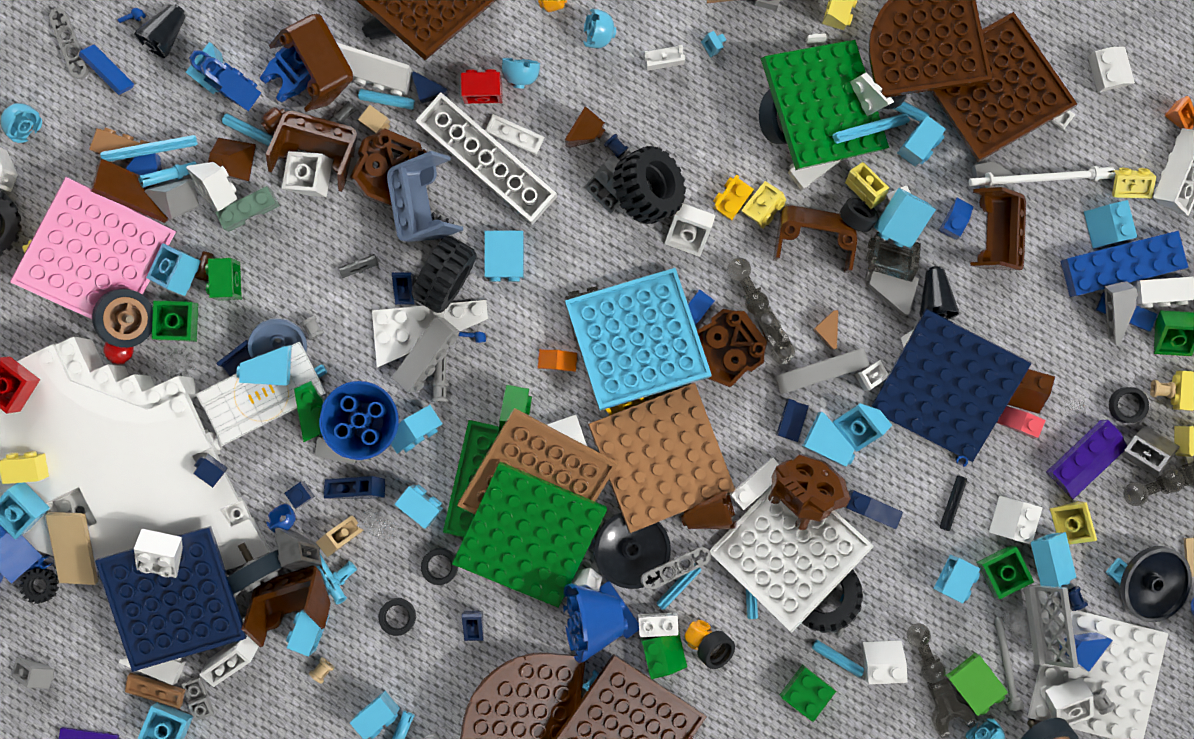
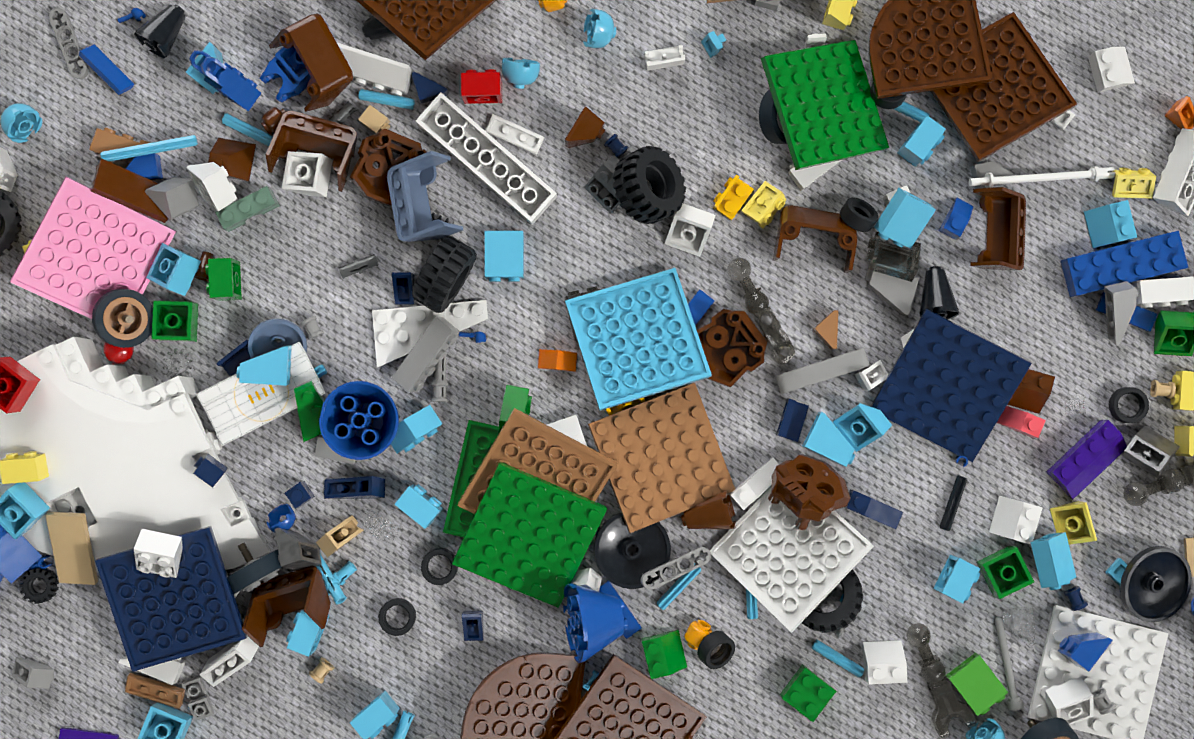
medium azure pin [139,161,197,188] -> none
white bracket [638,612,678,637] -> none
medium azure axle [833,113,910,144] -> none
light yellow brick [845,162,889,209] -> none
white wing [850,73,894,116] -> none
light grey fence [1024,584,1078,668] -> none

